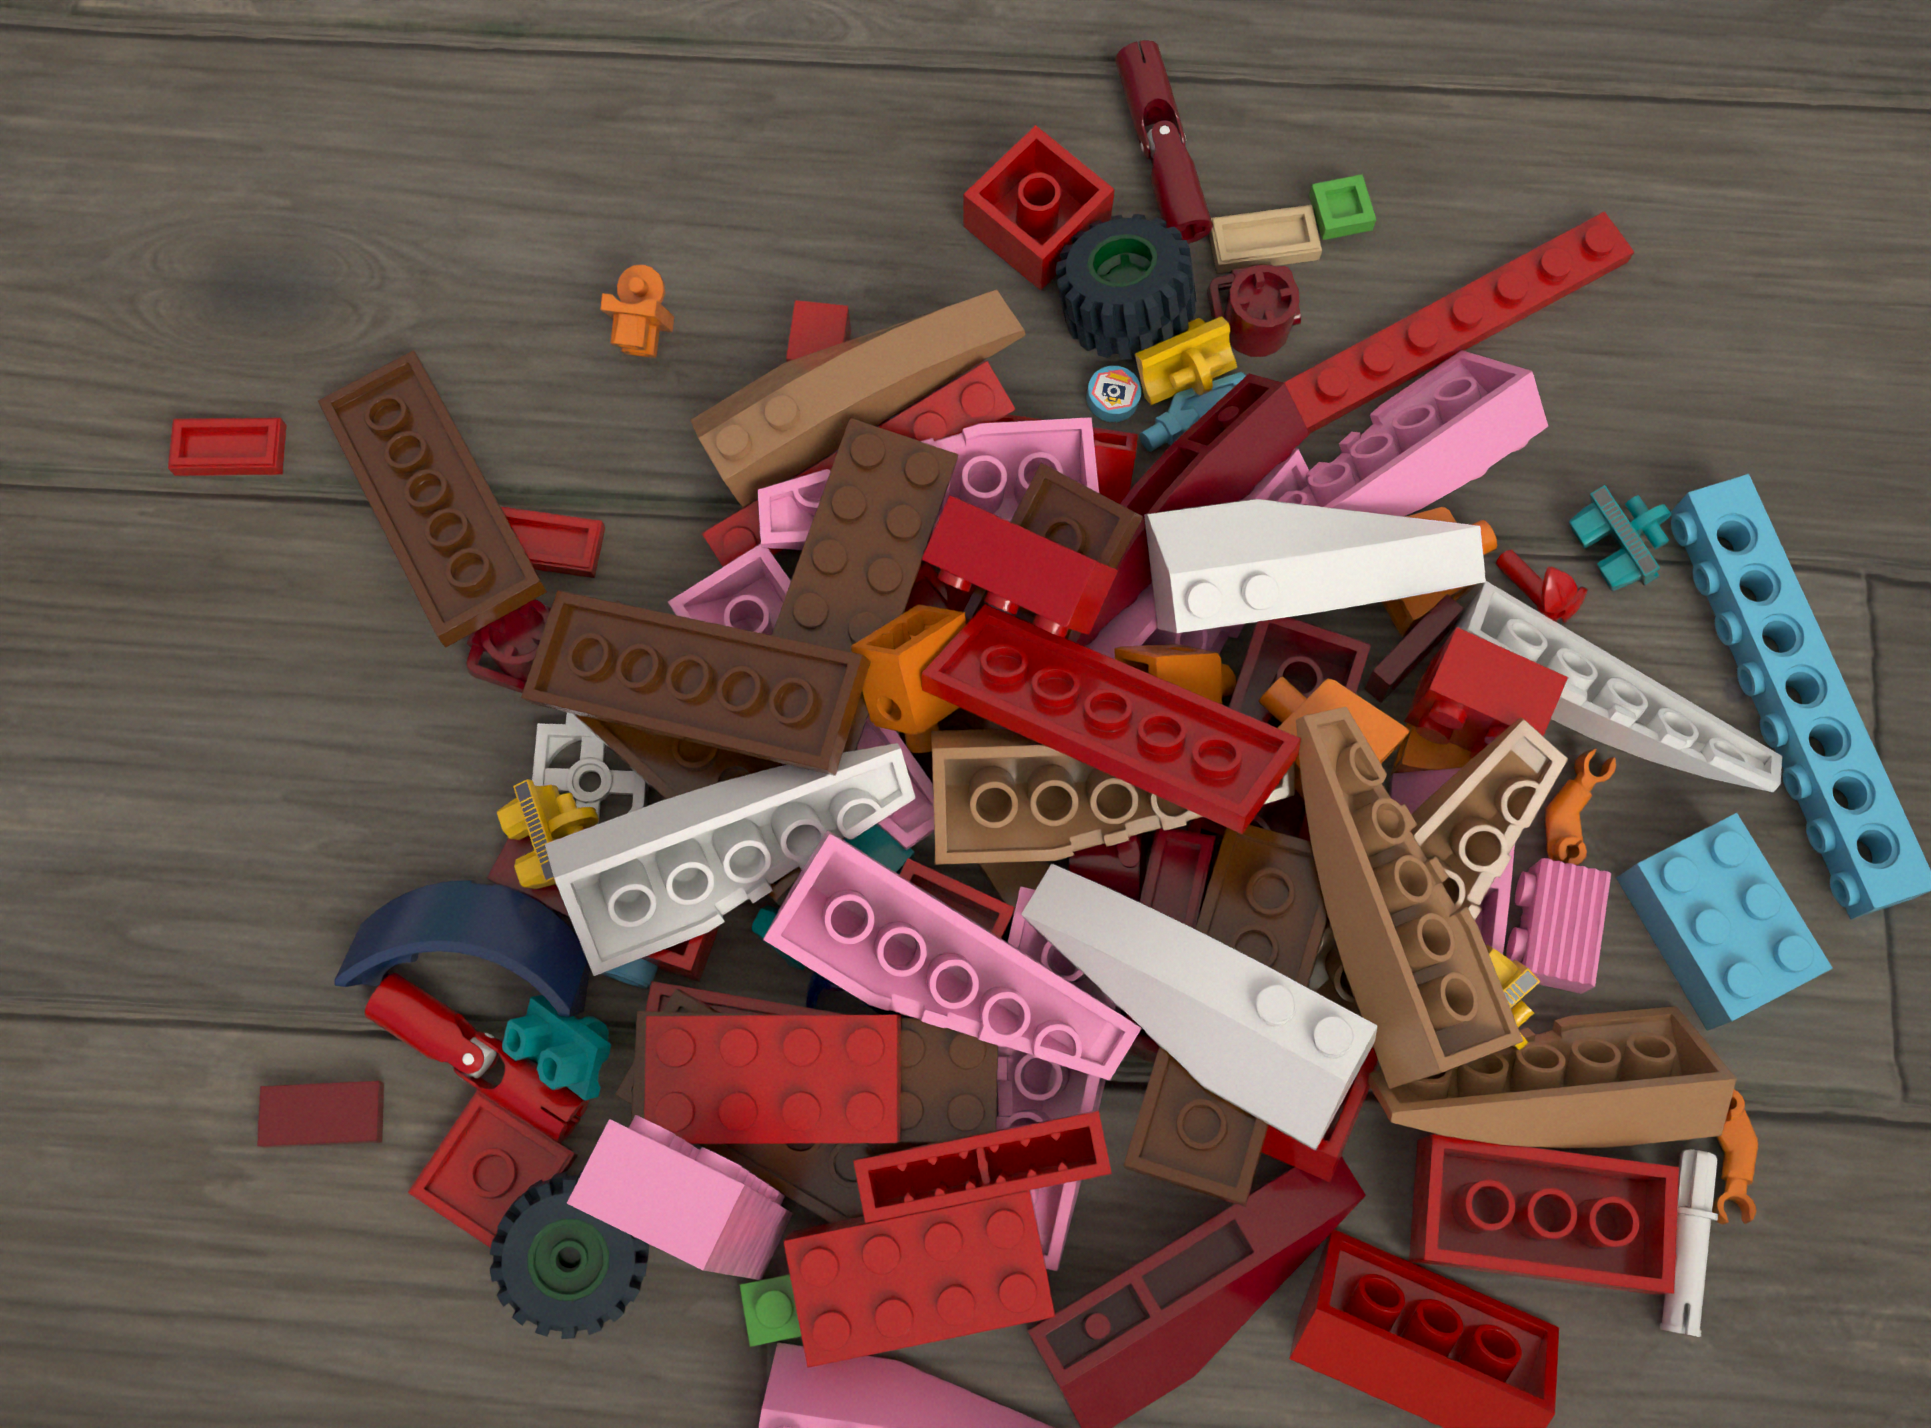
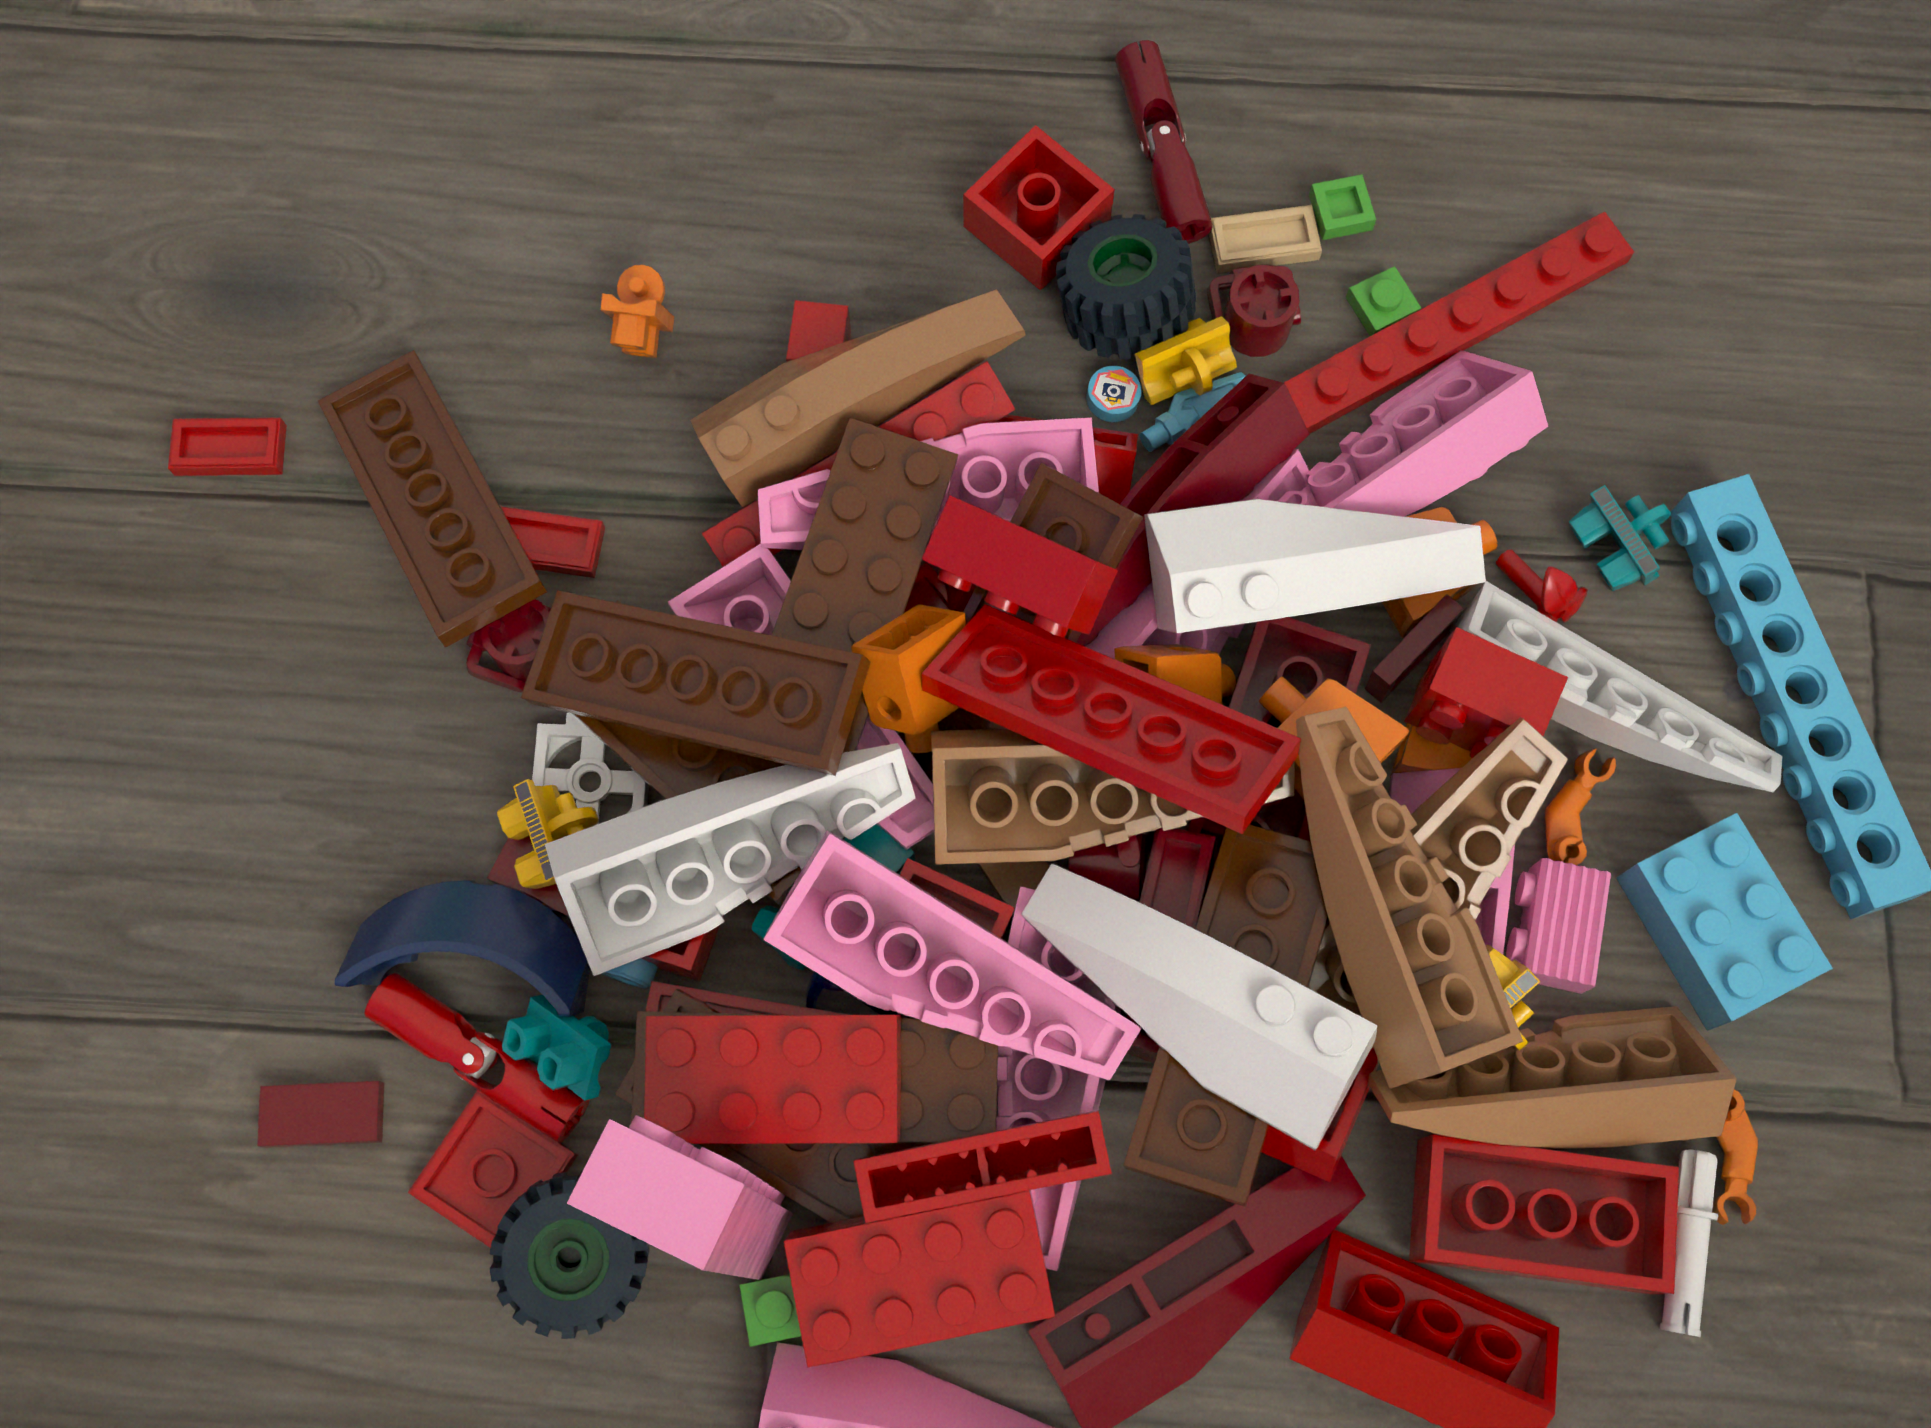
none -> bright green plate [1346,266,1422,336]

